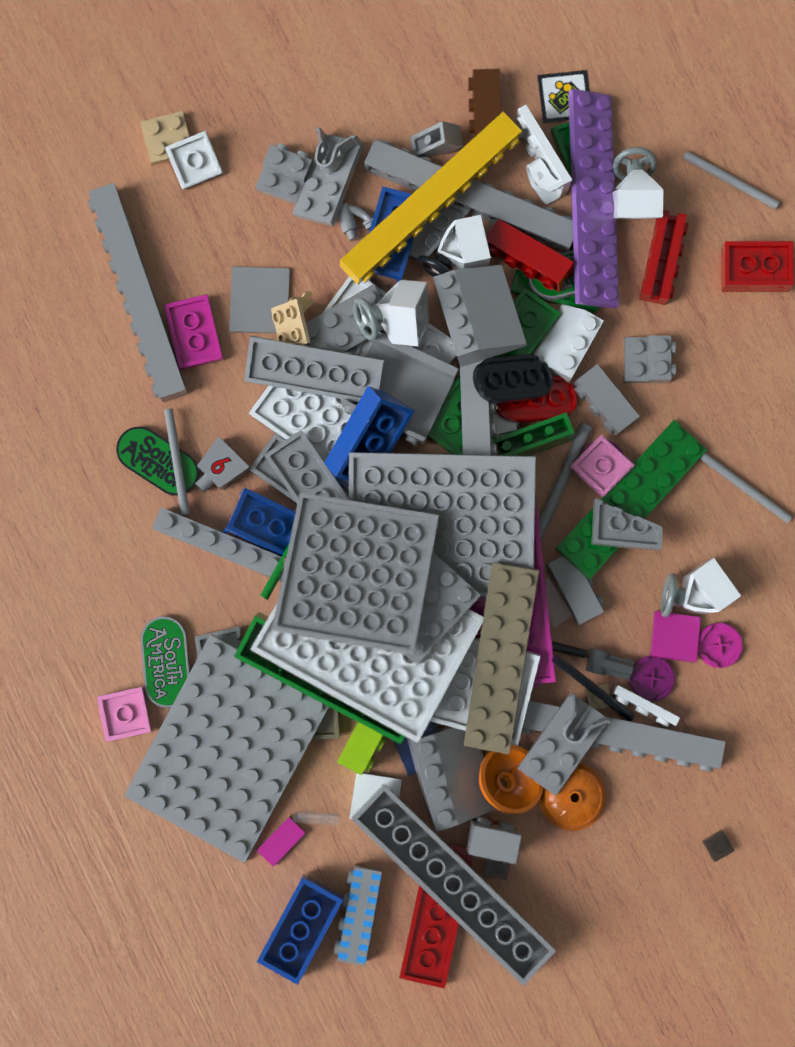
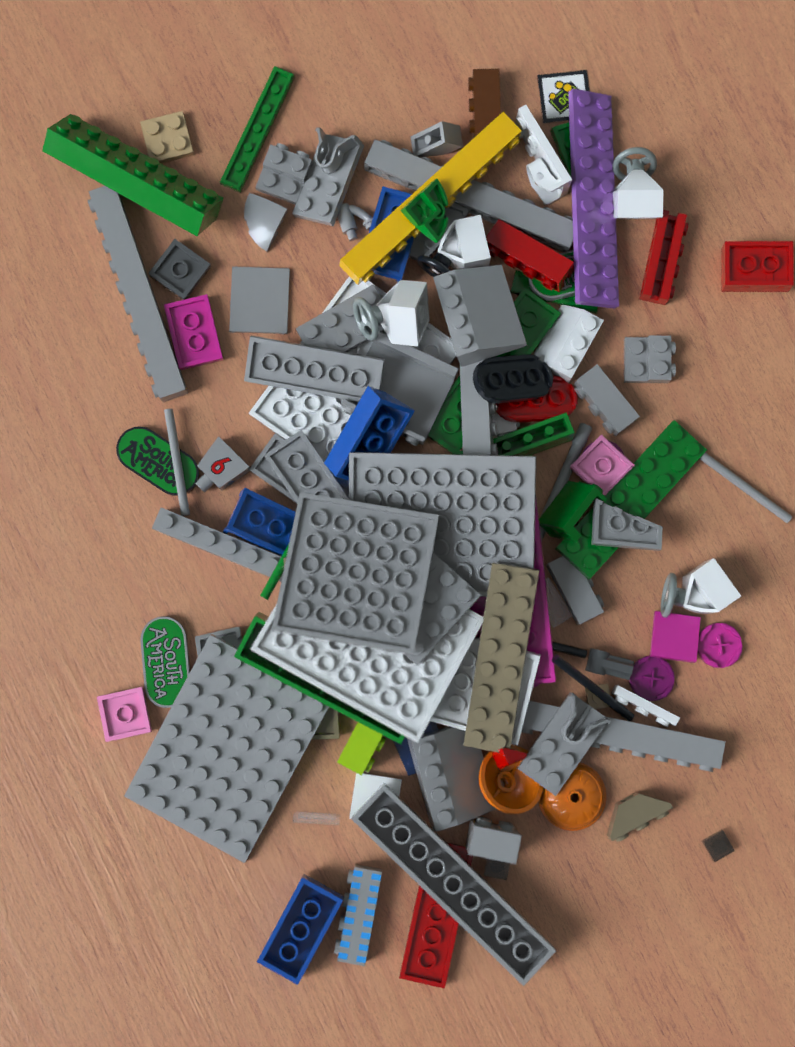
white tile [165,131,223,190] -> none
dark pink tile [257,816,306,867] -> none
tan plate [271,291,315,345] -> none
light grey axle [683,150,779,209] -> none
none -> green brick [42,114,224,236]
none -> dark grey plate [148,239,212,300]
none -> green tile [220,66,295,193]
none -> light grey brick [244,193,288,252]
none -> green brick [400,178,449,243]
none -> red slope [492,748,527,769]
none -> green panel [539,481,607,542]
none -> dark tan slope [607,792,673,842]

